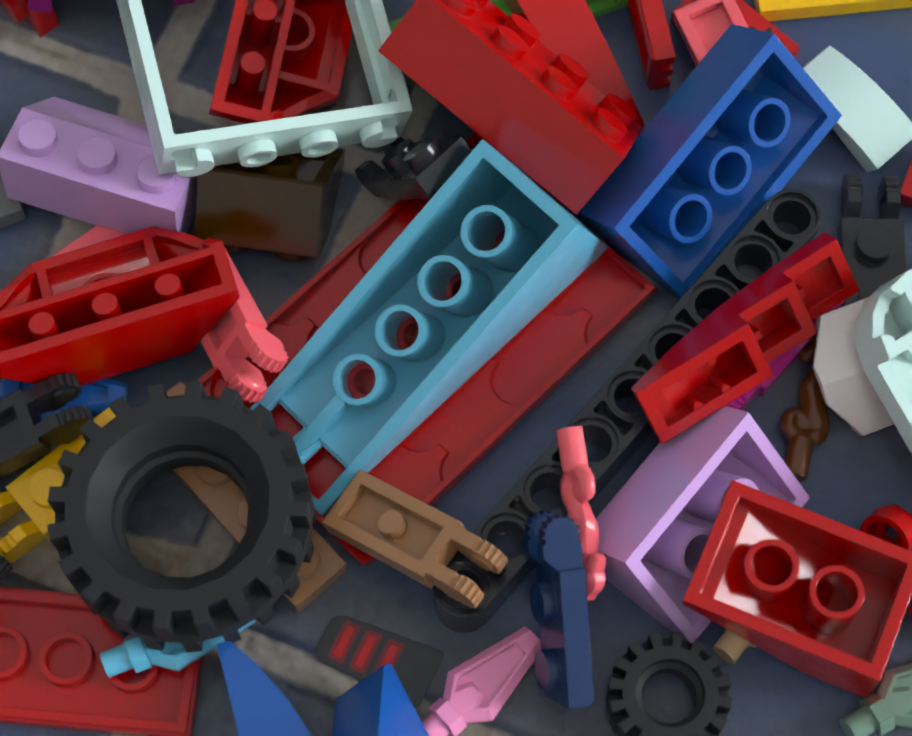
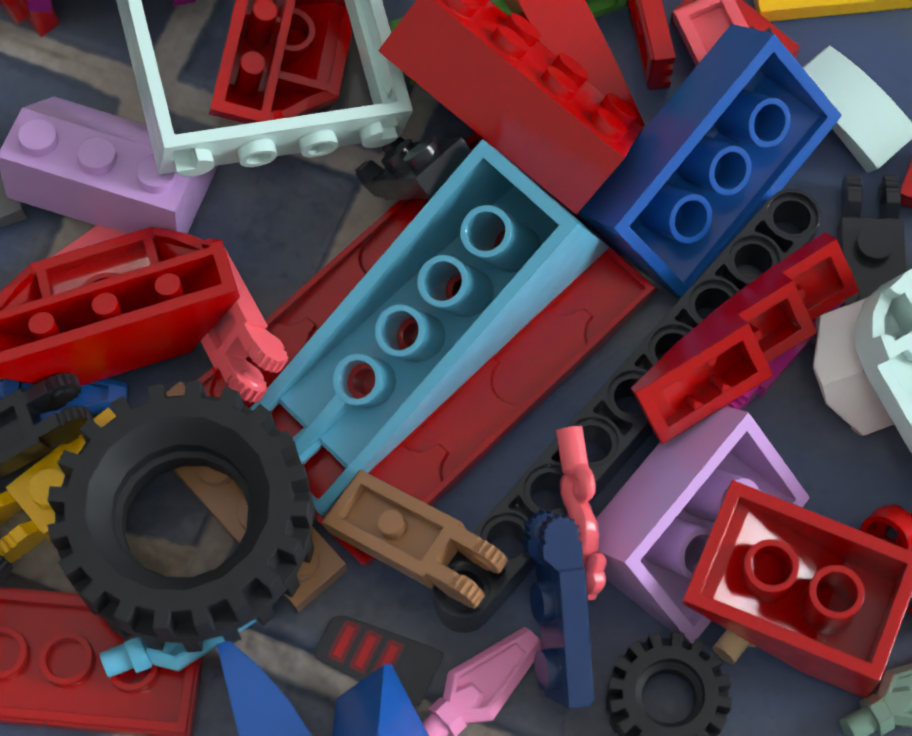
dark brown slope [195,148,345,261] -> none
reddish brown animal [780,334,830,482] -> none

